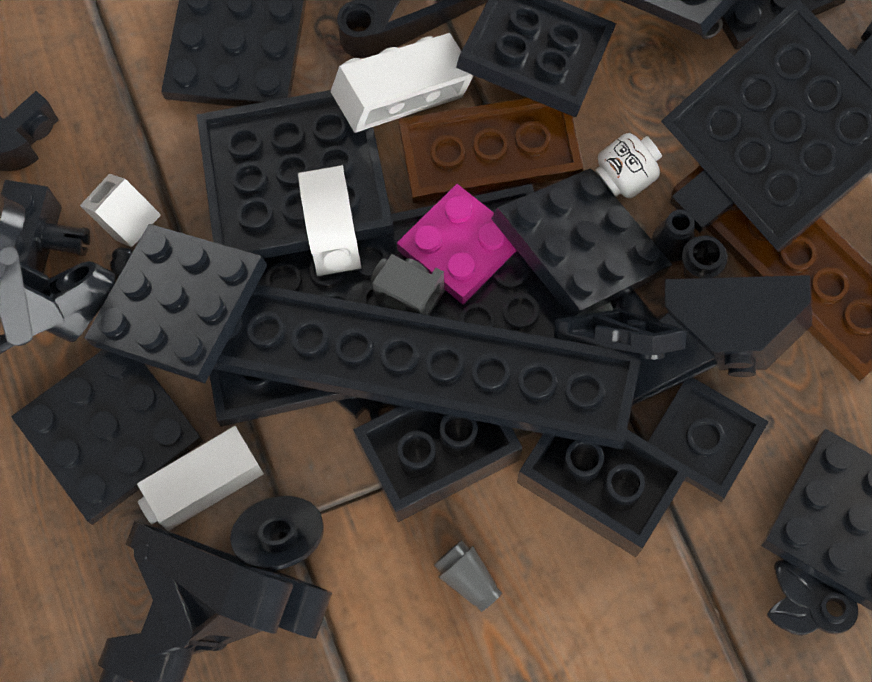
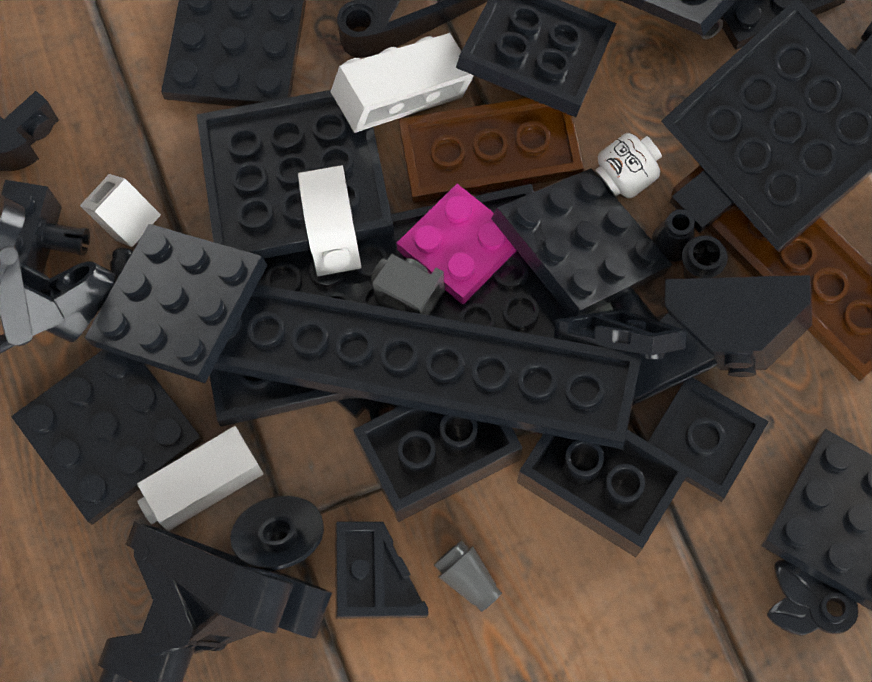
none -> black wing [335,522,429,619]

